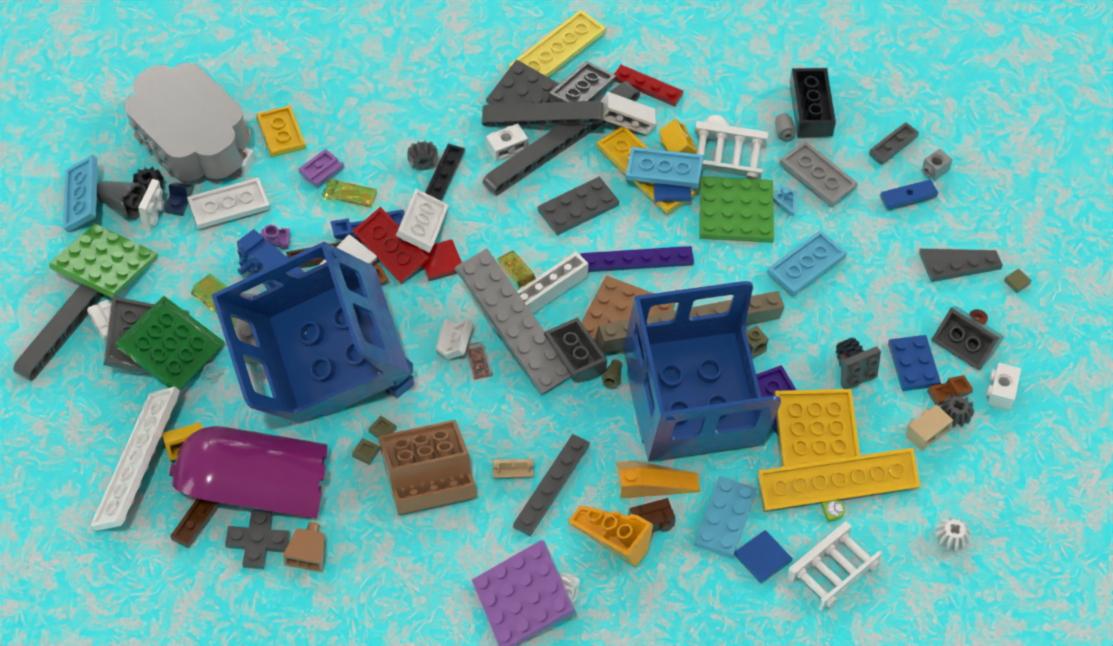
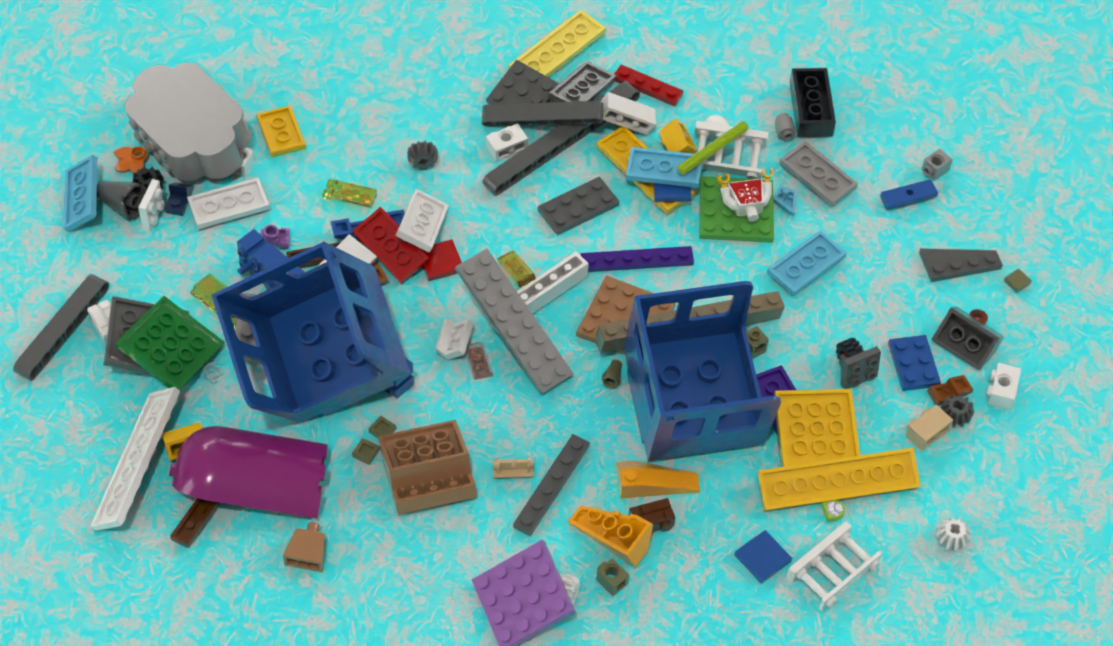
bright green plate [49,224,158,298] -> none
dark grey plate [225,510,290,569] -> none
medium lavender plate [299,149,344,188] -> none
black tile [425,143,465,201] -> none
dark grey slope [544,317,607,380] -> none
medium azure plate [694,476,757,559] -> none
dark grey plate [869,122,919,164] -> none
none -> orange plate [113,146,148,174]
none -> olive brick [596,558,629,596]
none -> lime axle [677,121,749,175]
none -> torso [716,168,774,222]

